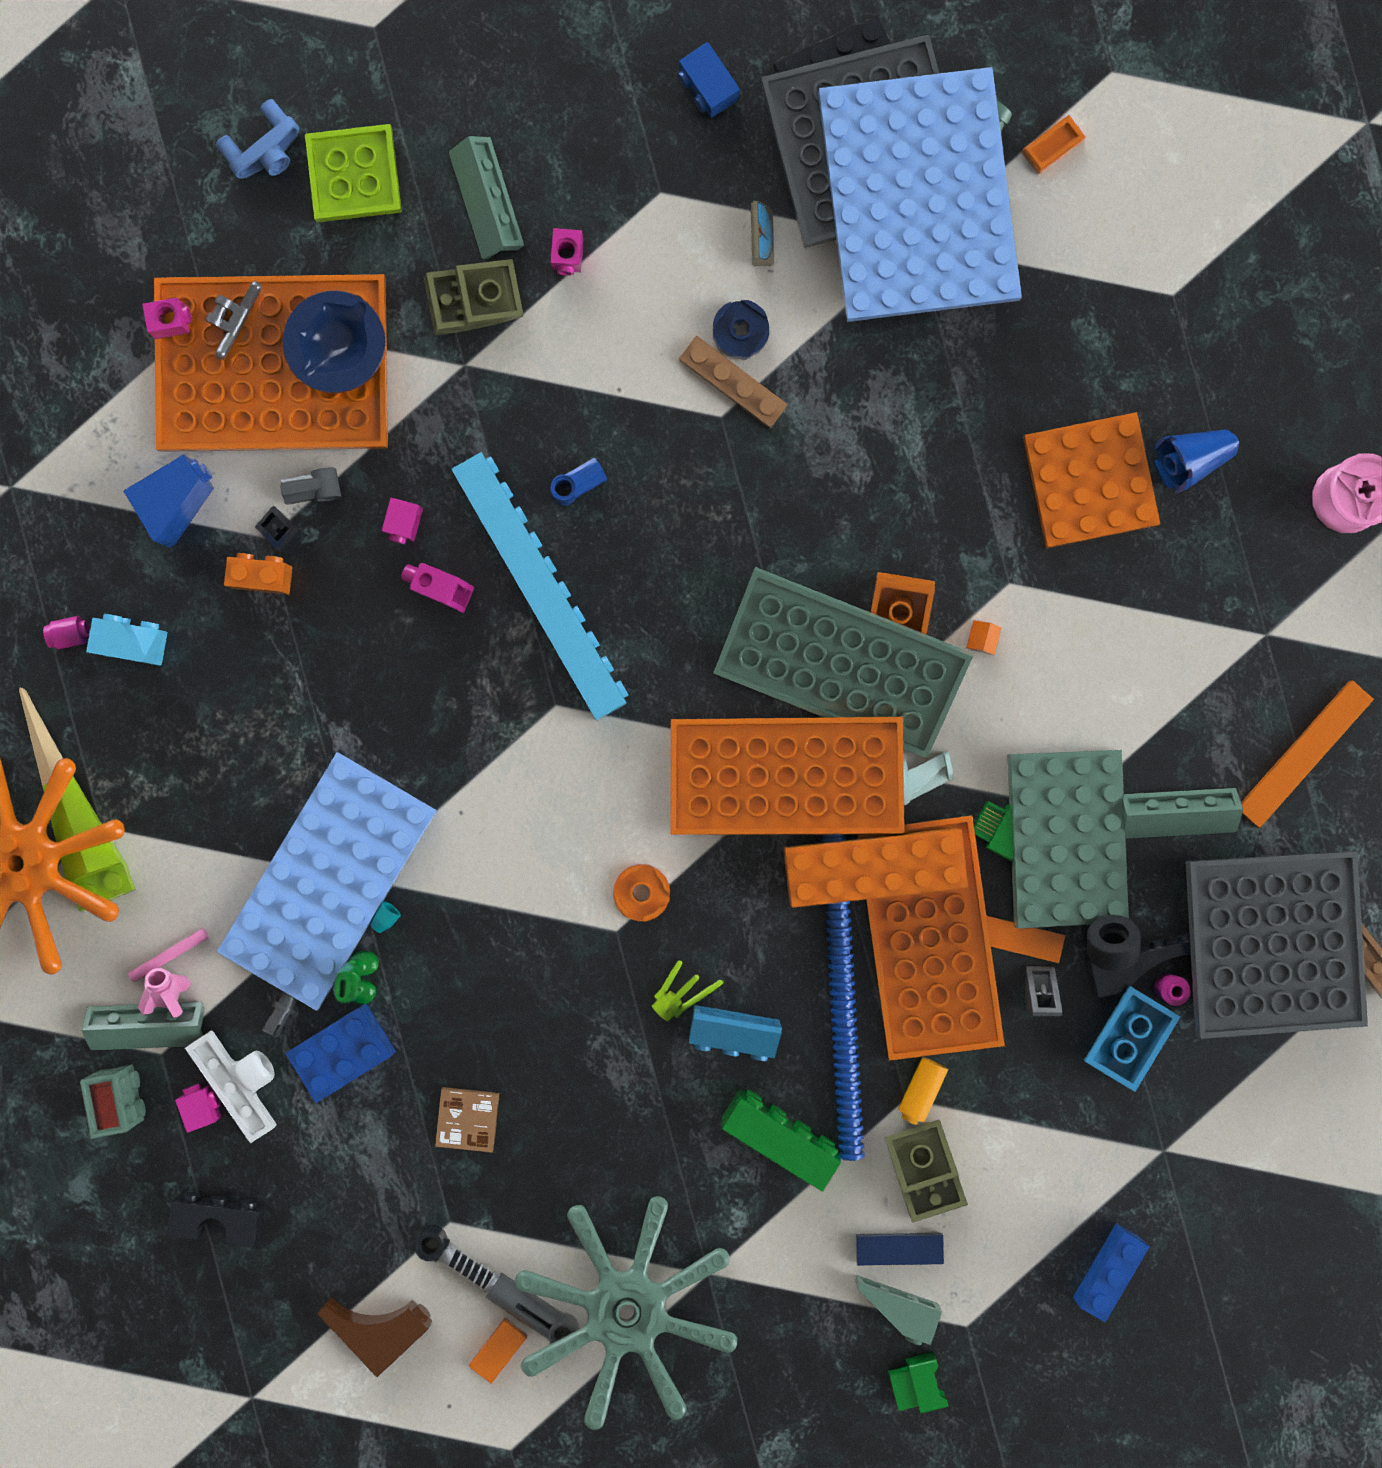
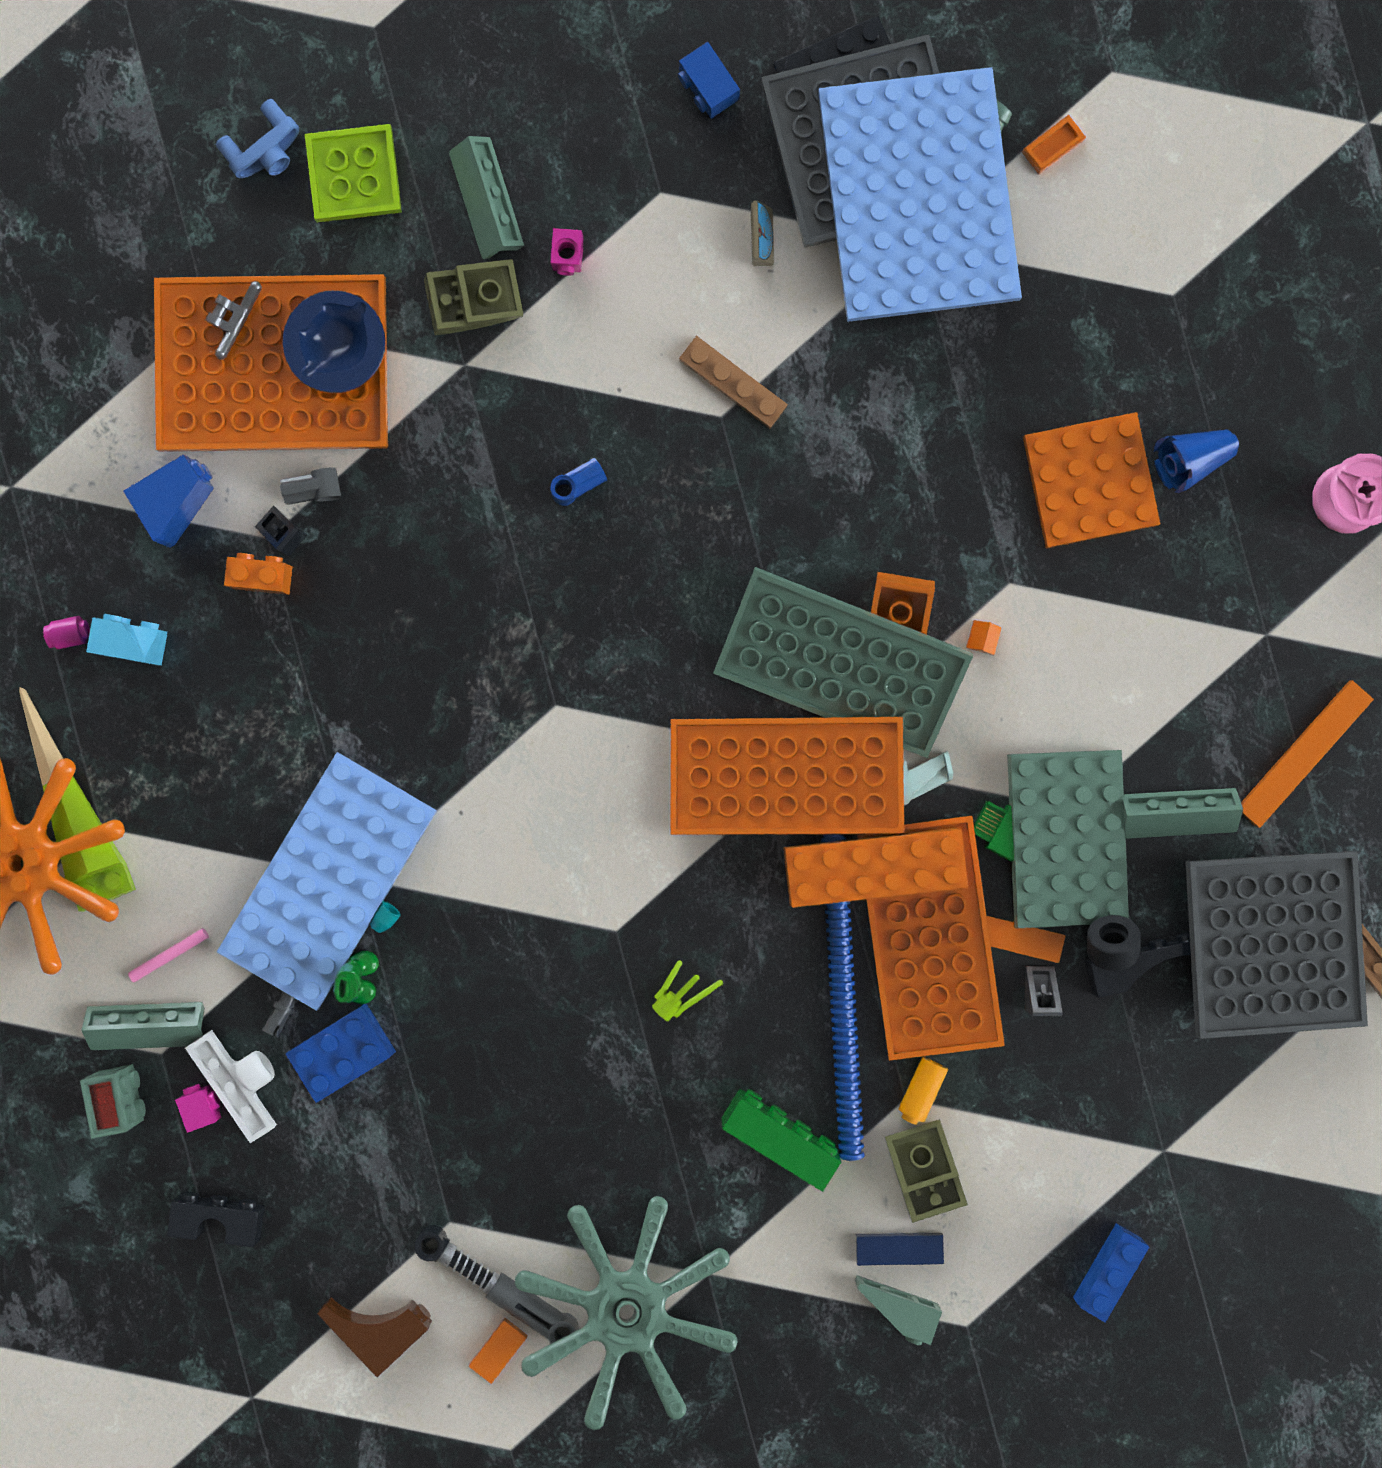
bright pink rock [138,968,191,1017] -> none
dark pink brick [142,298,192,339] -> none
dark pink brick [382,498,423,544] -> none
dark pink torso [401,563,475,613] -> none
medium nougat tile [435,1087,500,1153] -> none
medium azure brick [451,452,628,721] -> none
orange tile [613,864,670,922] -> none
dark azure slope [689,1005,782,1061] -> none
dark blue plate [713,300,769,360] -> none
green piece [888,1352,949,1414] -> none
dark azure slope [1084,986,1180,1092] -> none
dark pink brick [1154,973,1190,1006] -> none

